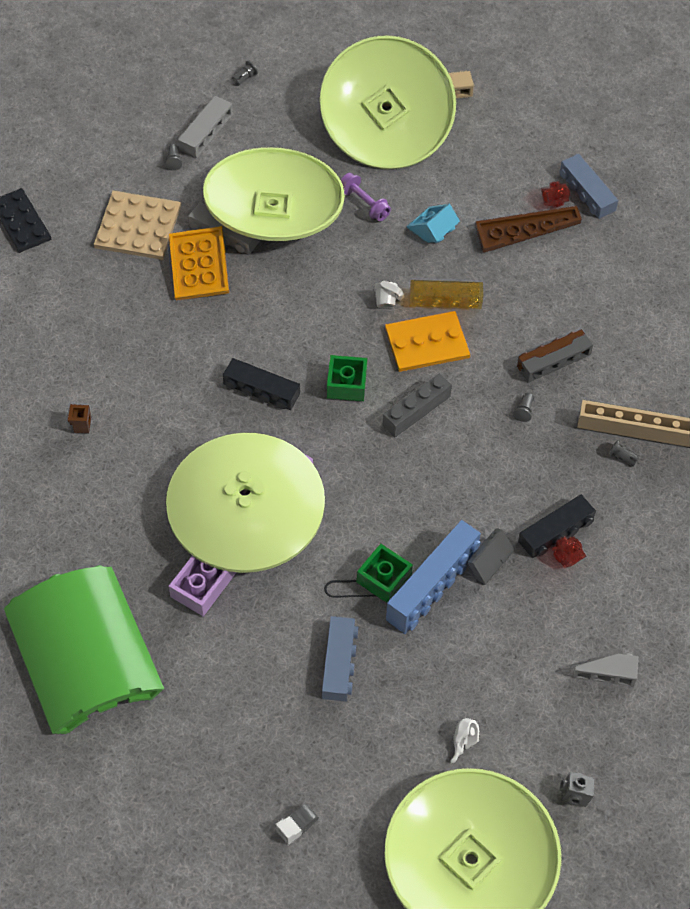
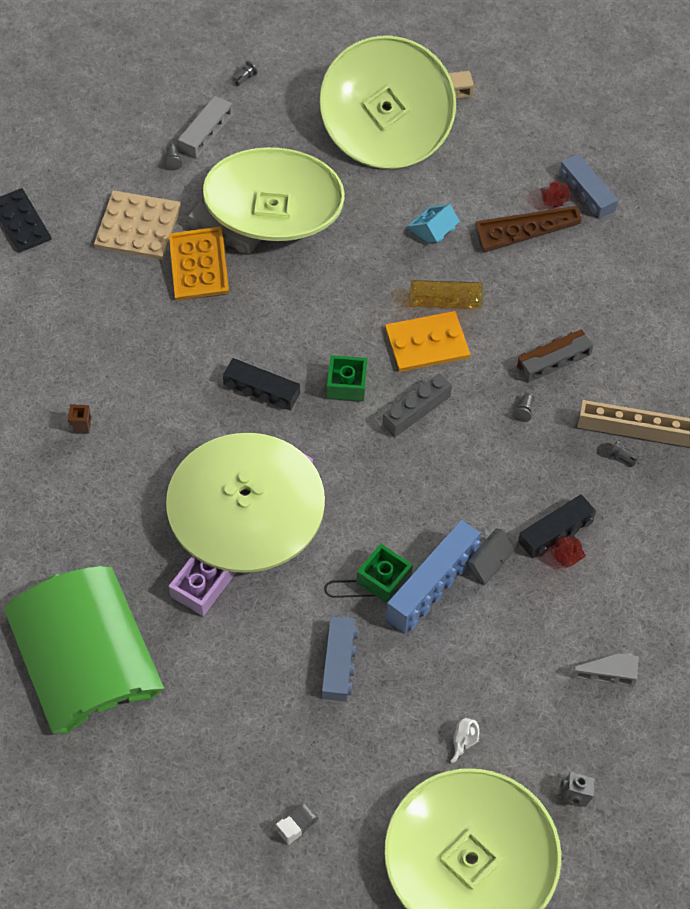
medium lavender piece [341,173,391,221] -> none
white piece [374,281,404,308] -> none

